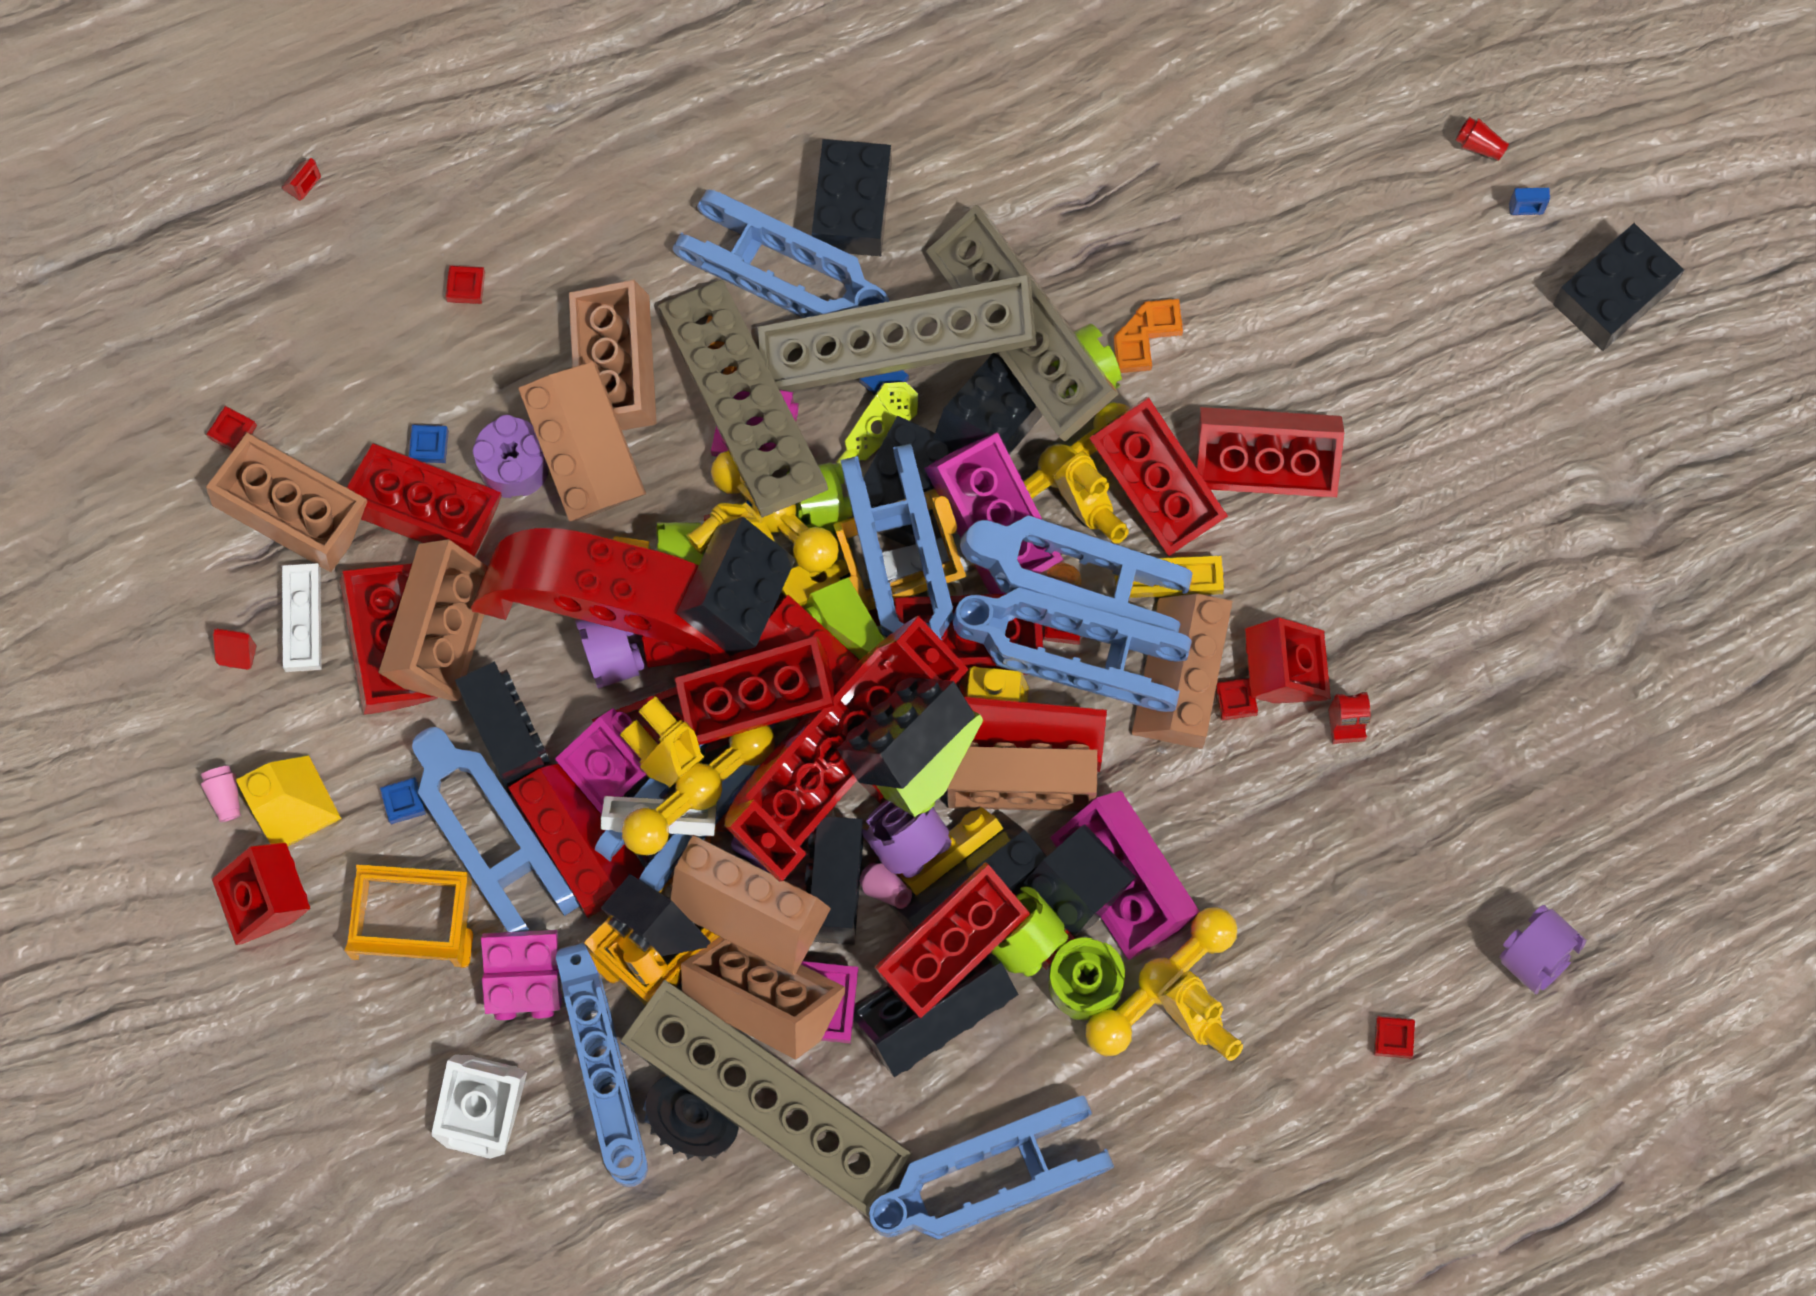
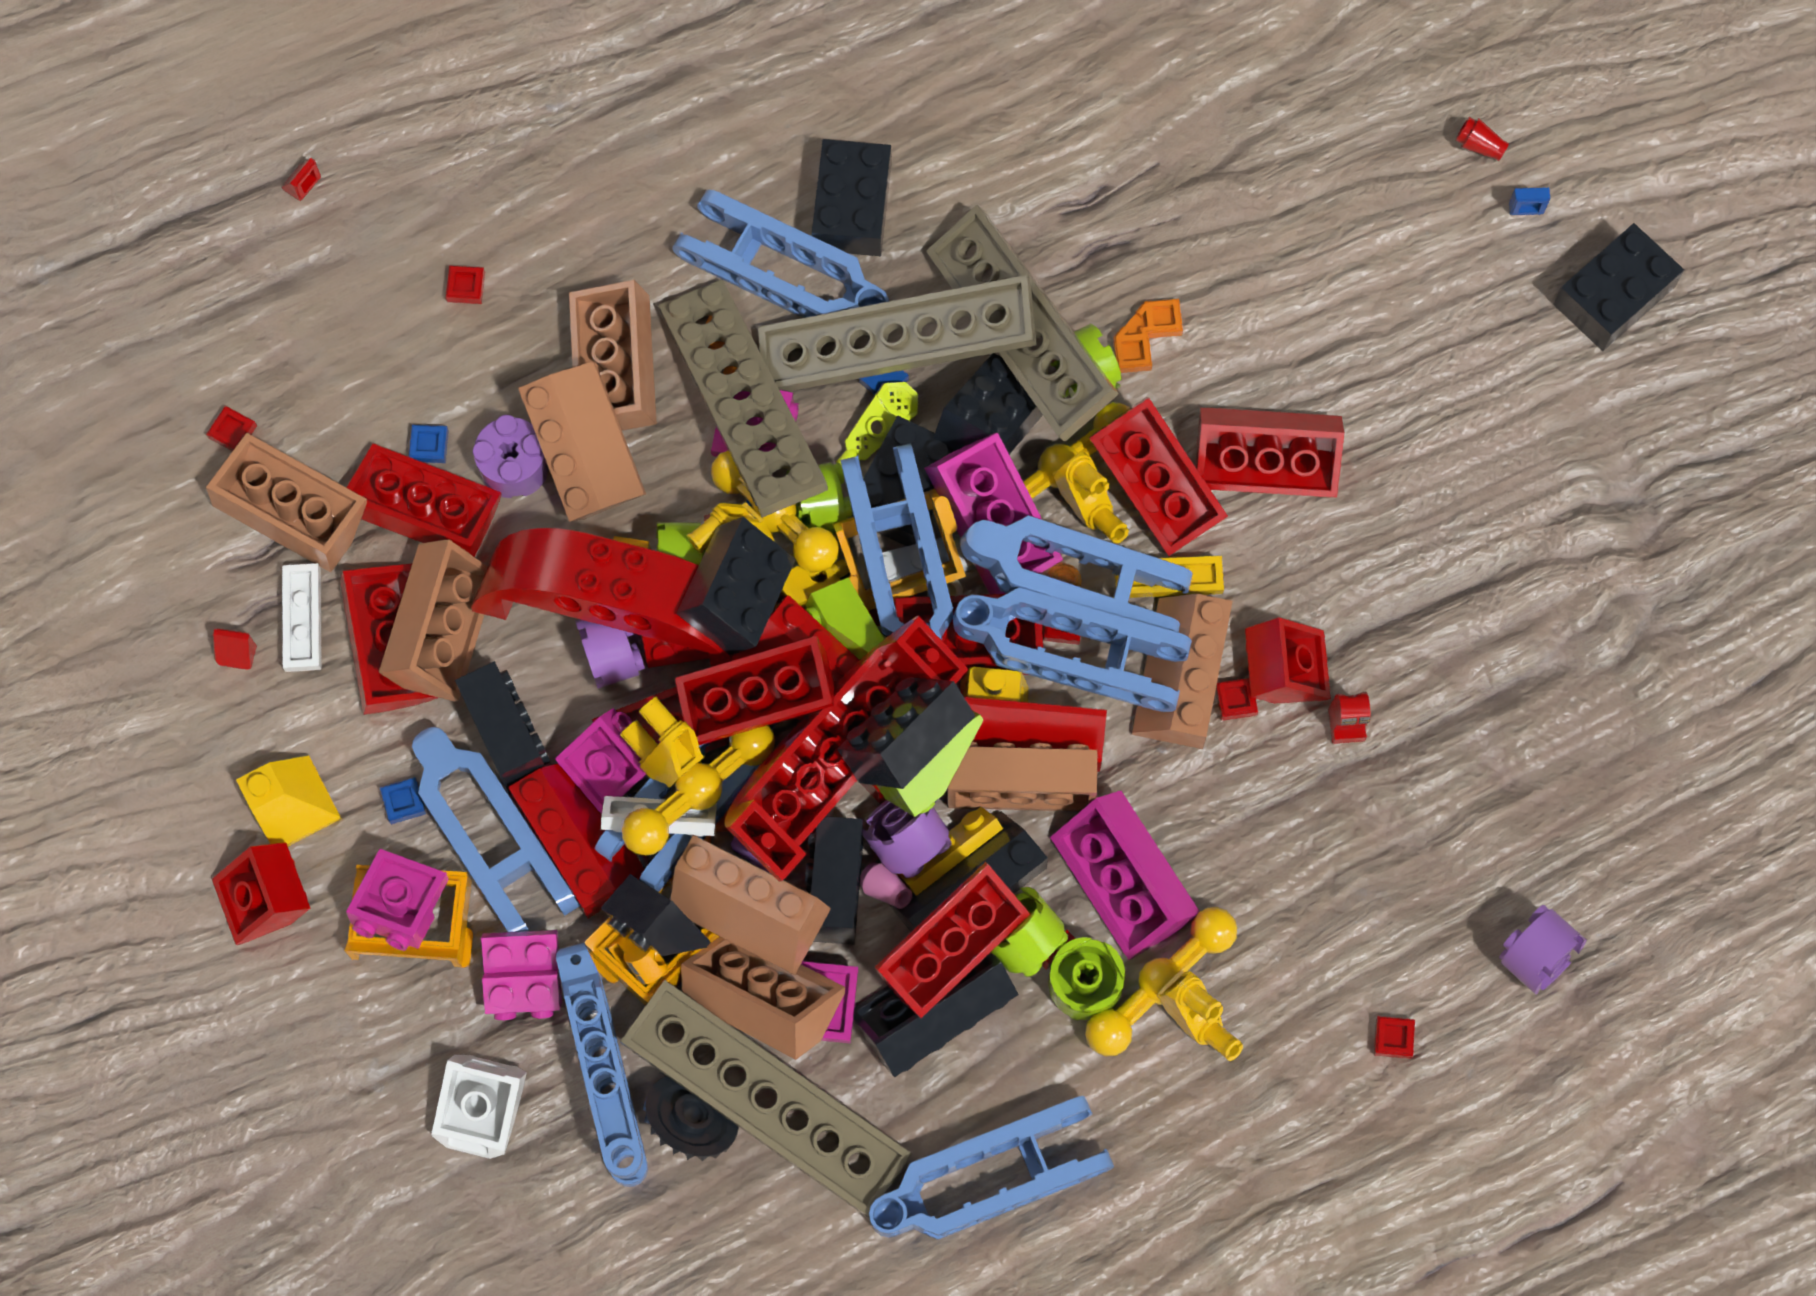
bright pink cone [200,766,241,822] -> none
black slope [1023,824,1136,937] -> none
none -> dark pink plate [346,849,449,951]

